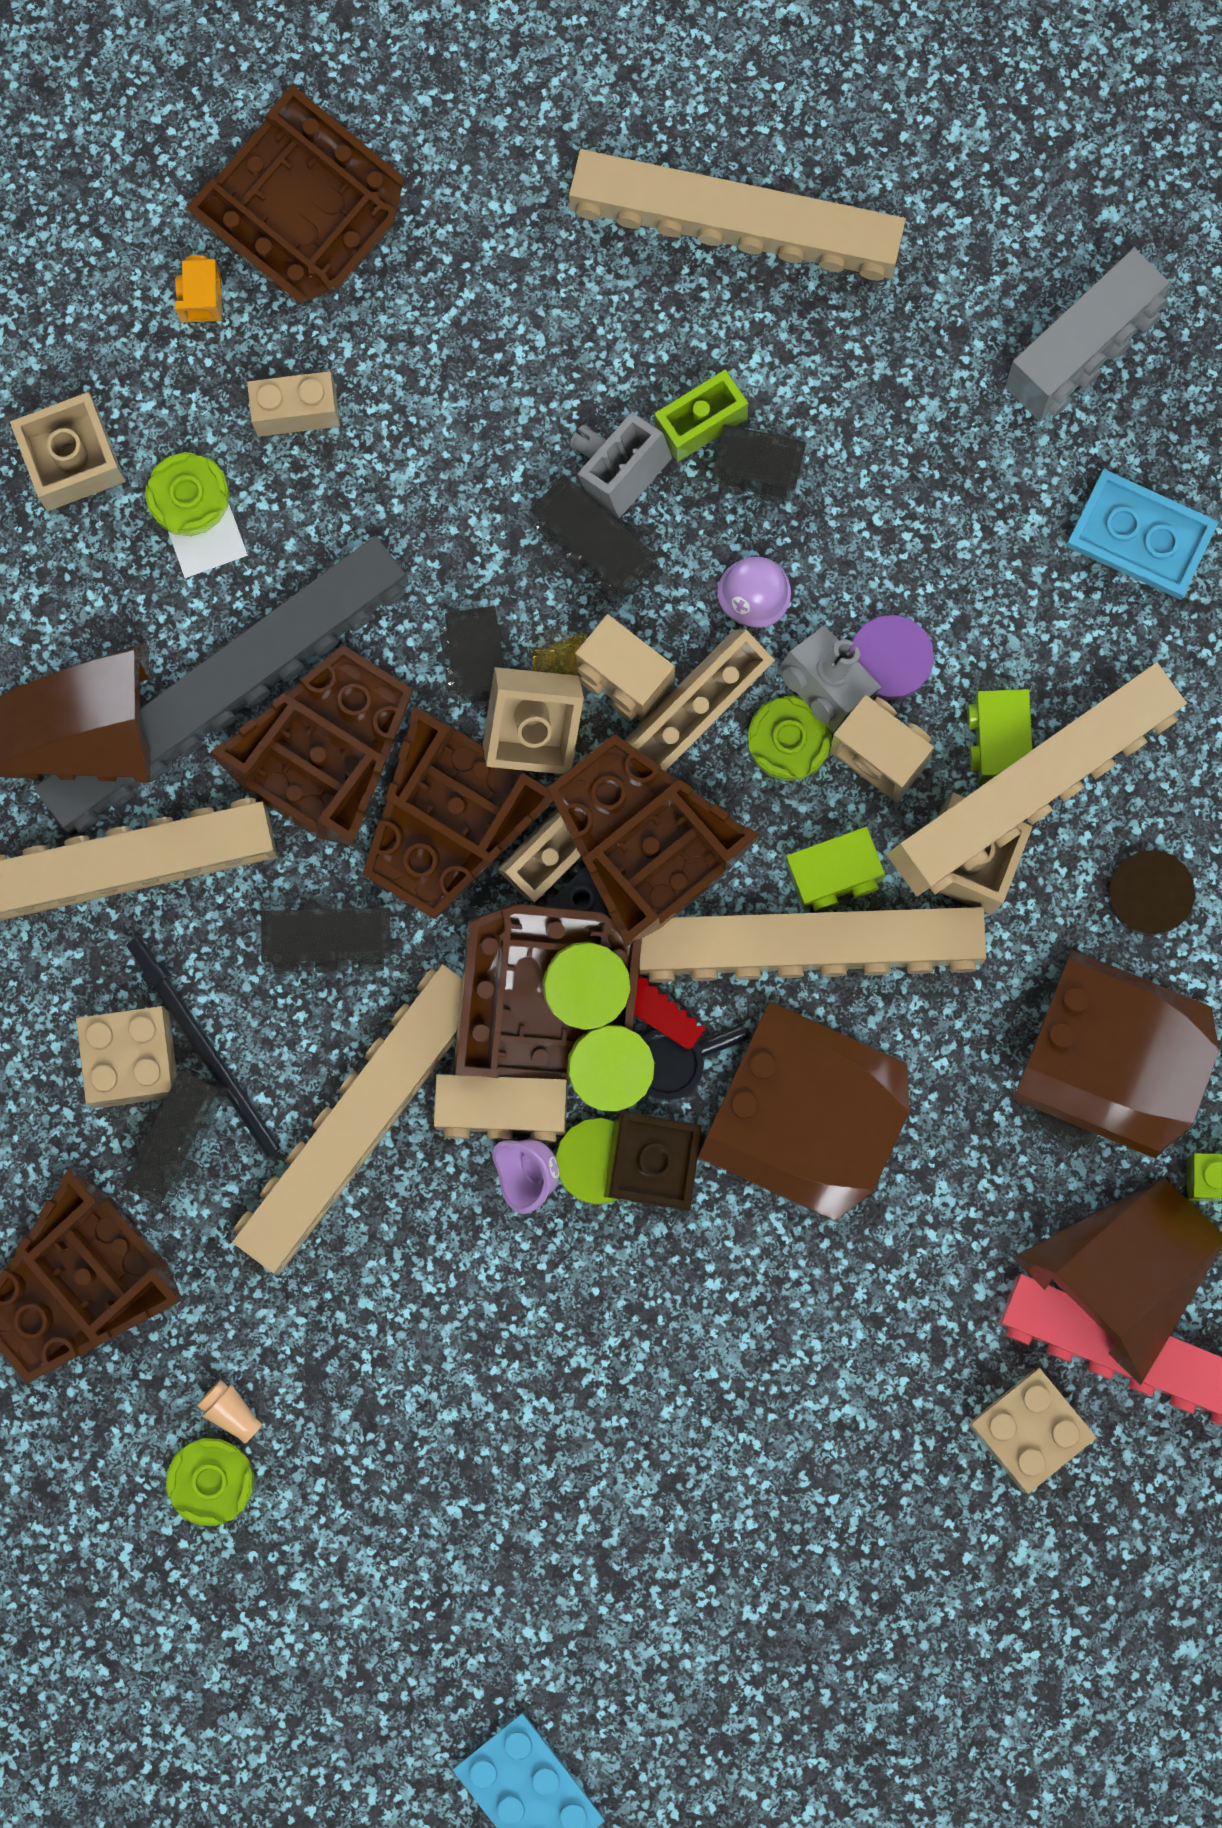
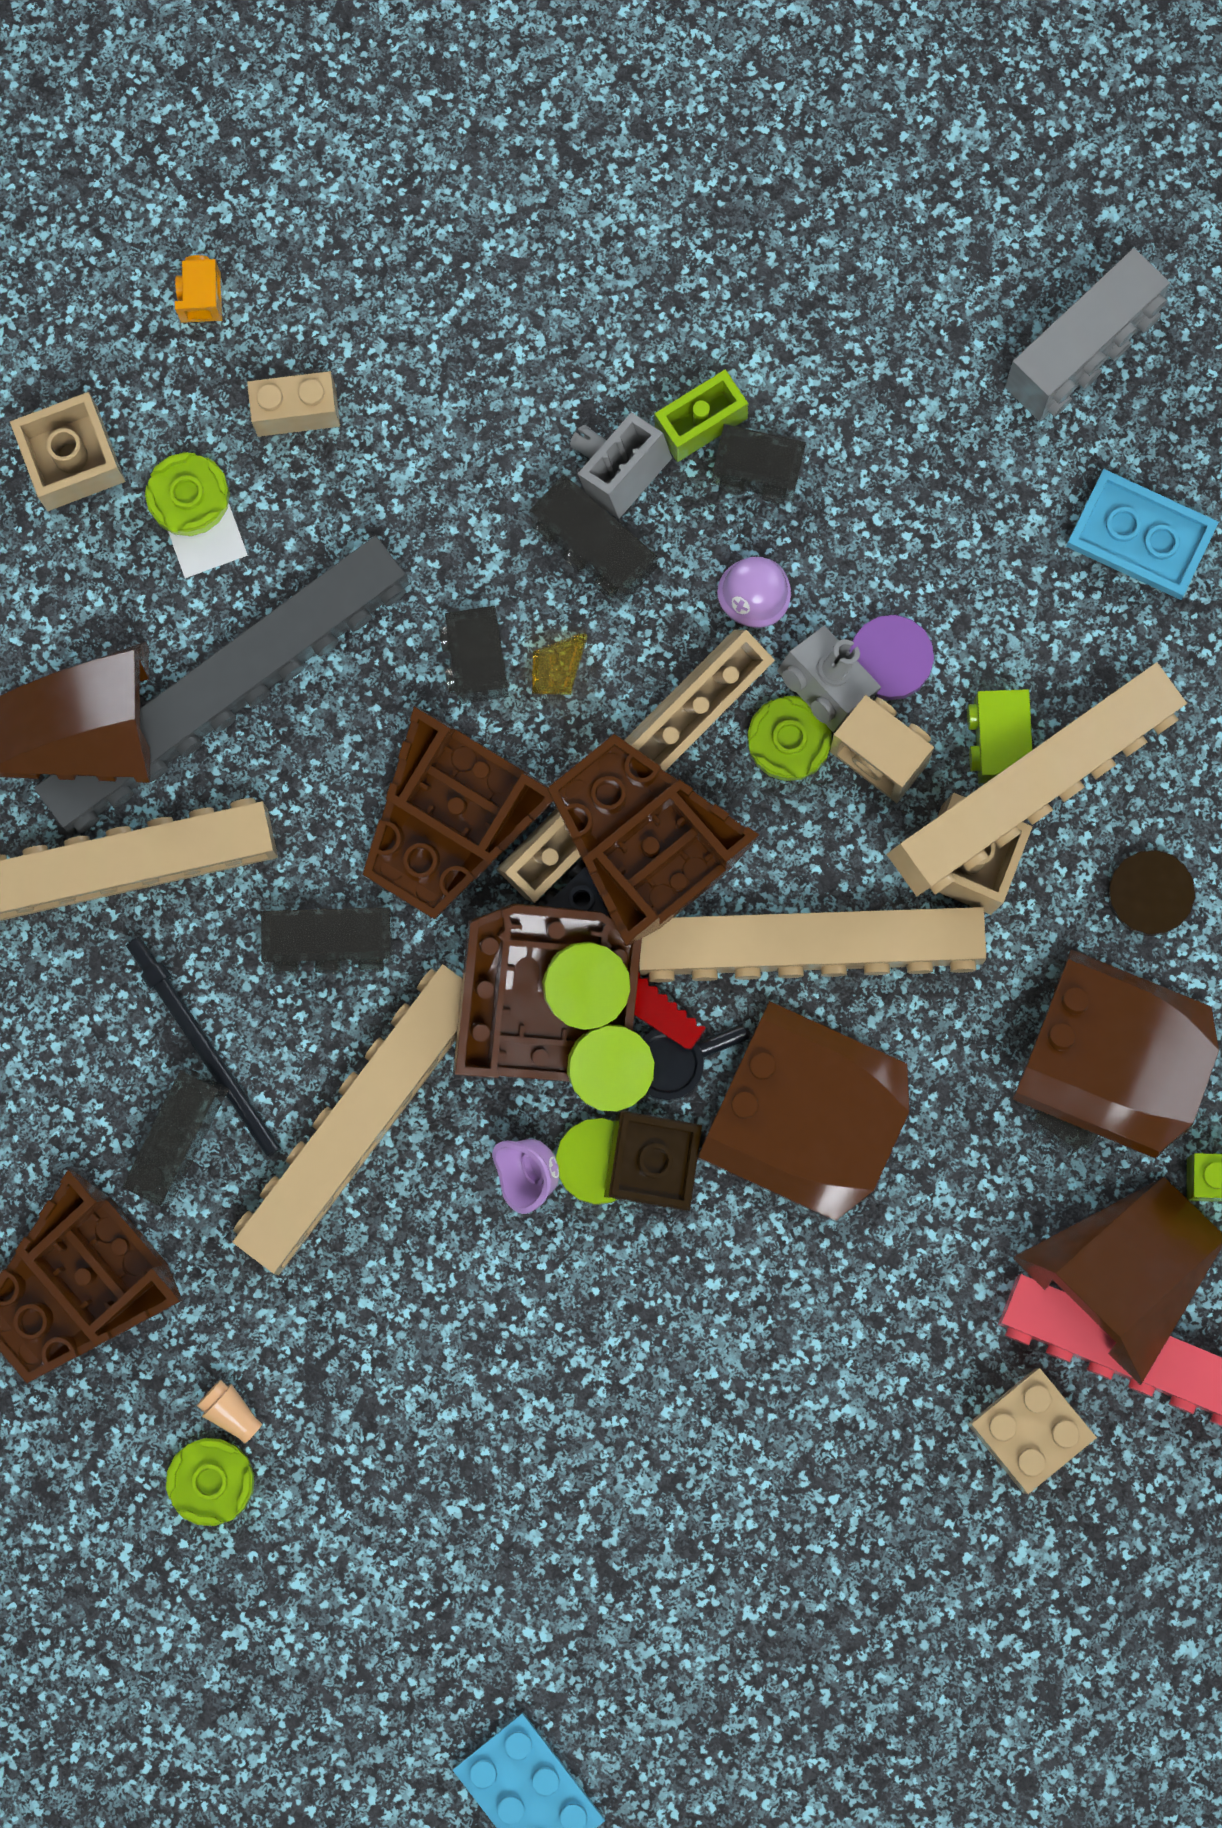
tan brick [76,1006,180,1109] -> none
reddish brown wedge [186,84,404,305] -> none
reddish brown wedge [211,645,413,846] -> none
tan brick [434,1074,568,1143] -> none
tan brick [483,667,584,774] -> none
tan brick [569,149,906,281] -> none
tan brick [575,614,675,722] -> none
lime brick [785,826,885,912] -> none

